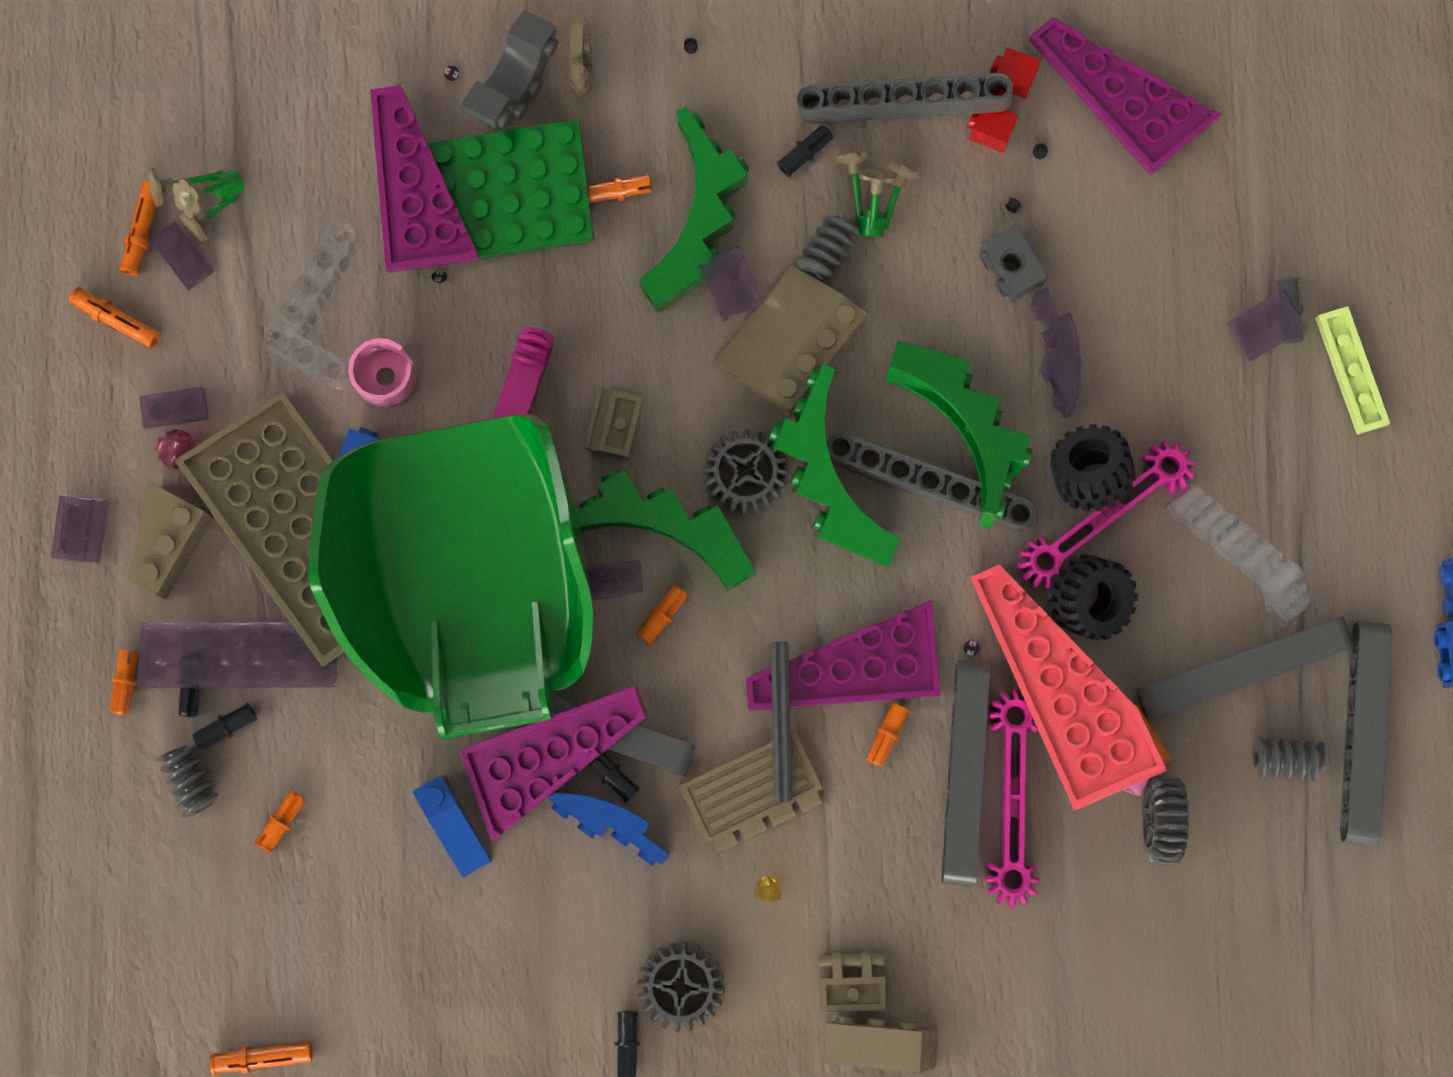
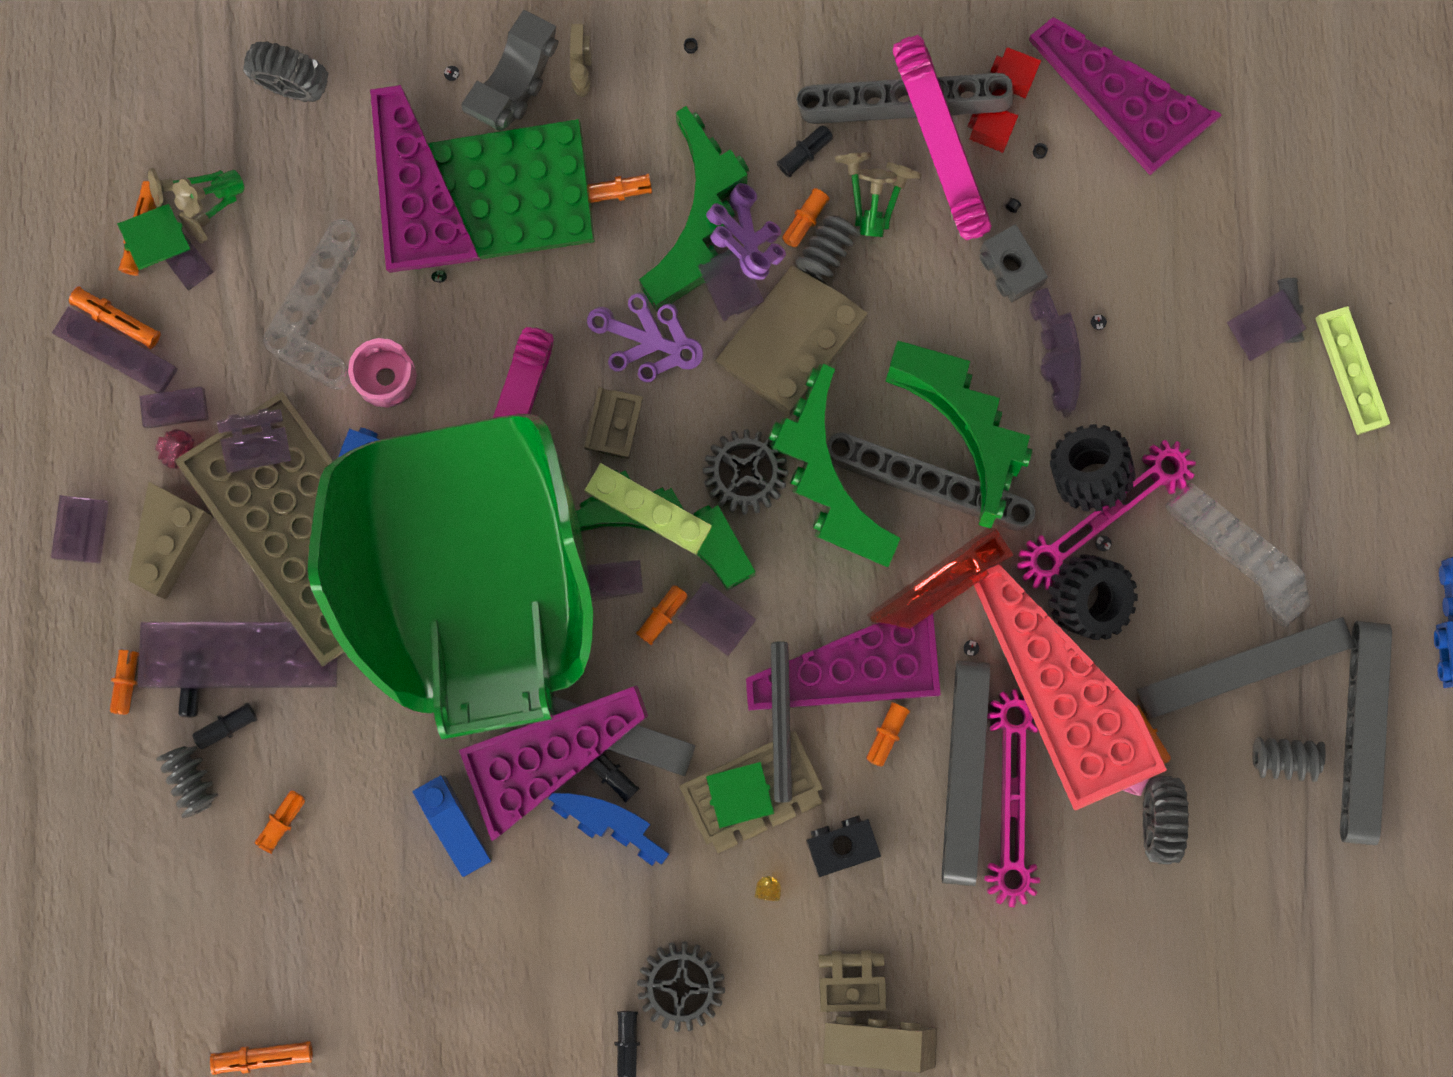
none -> clear purple plate [52,306,178,395]
none -> green piece [117,203,190,270]
none -> plate [217,408,291,473]
none -> dark grey gear [243,41,329,102]
none -> yellowish green plate [585,463,712,555]
none -> medium lavender plant [587,293,703,382]
none -> clear purple plate [677,581,756,657]
none -> medium lavender plant [706,183,786,280]
none -> green piece [706,762,774,828]
none -> orange axle [782,188,830,248]
none -> black brick [806,815,881,877]
none -> clear red wedge [867,527,1014,629]
none -> dark pink arm [893,35,991,240]
none -> black piece [1091,314,1107,330]
none -> black piece [1096,536,1112,551]

